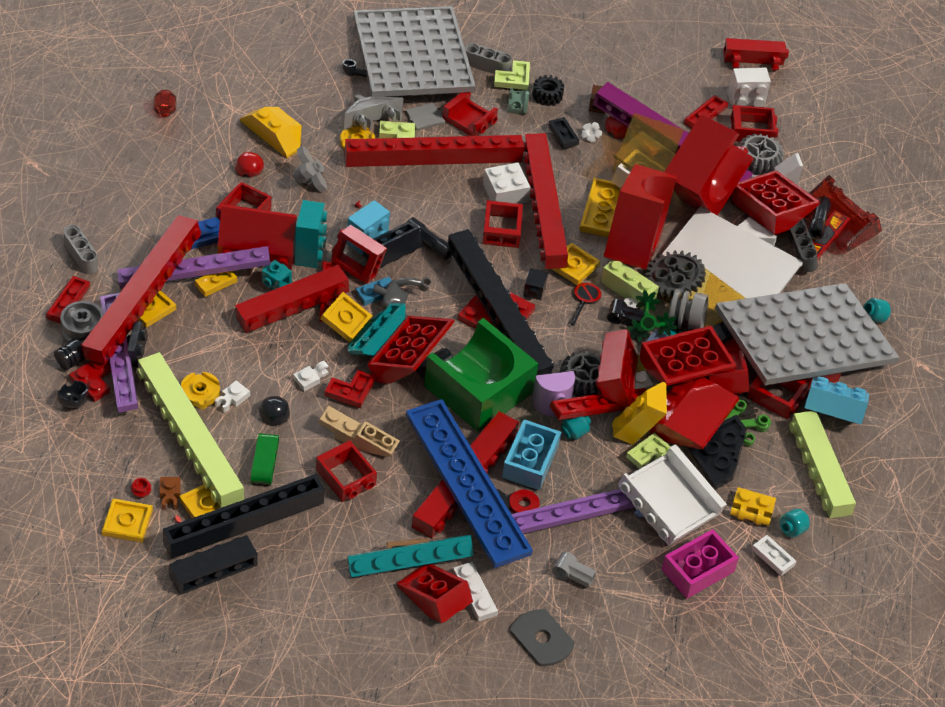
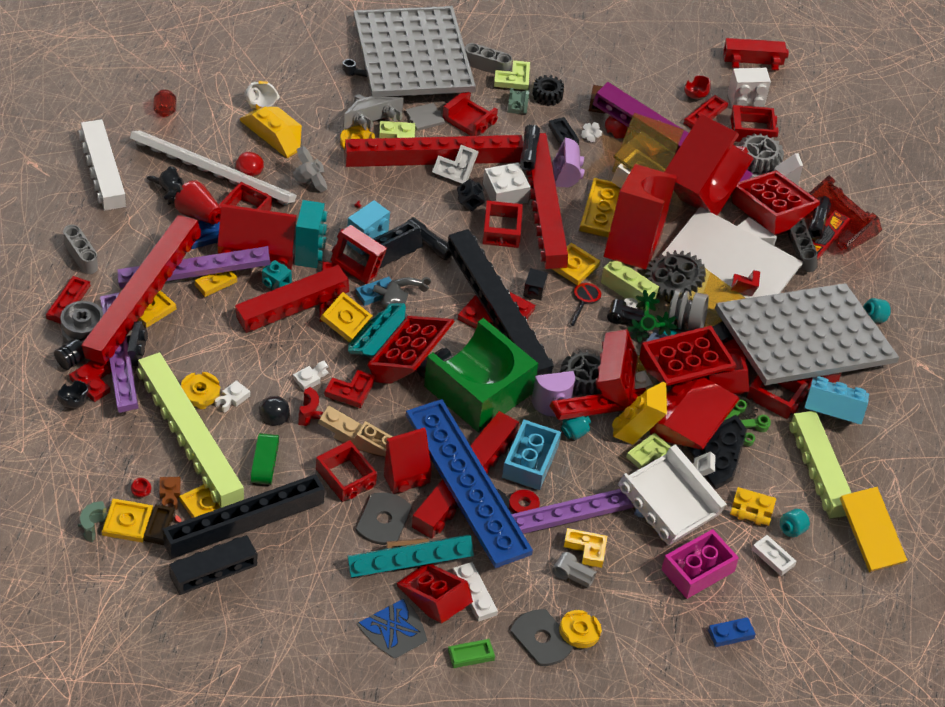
none -> white brick [78,119,126,211]
none -> sand green piece [78,501,107,542]
none -> white plate [130,130,297,205]
none -> dark brown tile [143,504,175,545]
none -> black animal [147,166,184,205]
none -> red cone [174,180,221,224]
none -> white hair [244,81,280,109]
none -> red piece [298,387,323,426]
none -> dark grey piece [356,493,412,545]
none -> sticker [357,598,428,659]
none -> red slope [384,427,432,494]
none -> white plate [432,145,479,184]
none -> bright green tile [448,639,495,668]
none -> black brick [457,179,486,211]
none -> black axle [520,124,540,171]
none -> lavender brick [553,138,585,188]
none -> yellow tile [559,610,602,648]
none -> yellow plate [564,528,607,568]
none -> red hair [684,75,711,100]
none -> white plate [693,452,715,476]
none -> blue plate [708,617,756,647]
none -> red panel [731,270,760,296]
none -> yellow tile [840,487,907,572]

